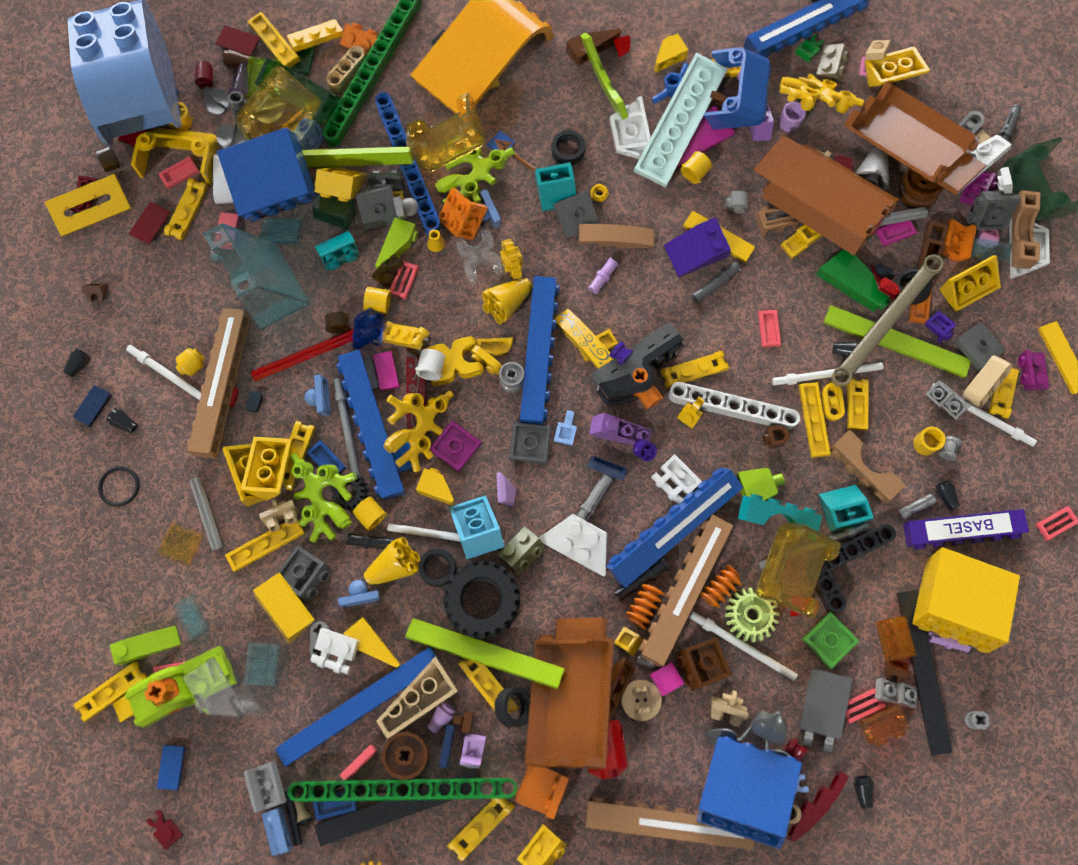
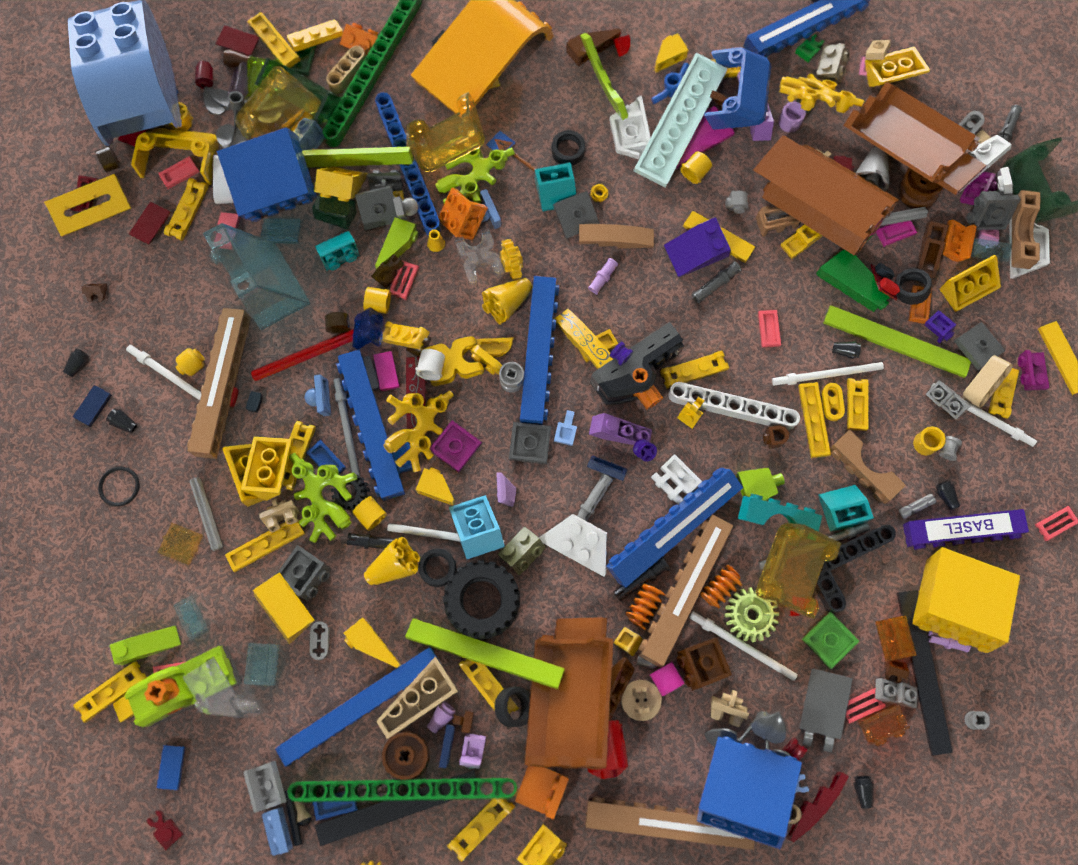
white plate [311,628,360,675] -> none
medium blue tile [338,580,381,608] -> none
coral tile [339,745,378,781] -> none
dark tan piece [831,254,943,387] -> none

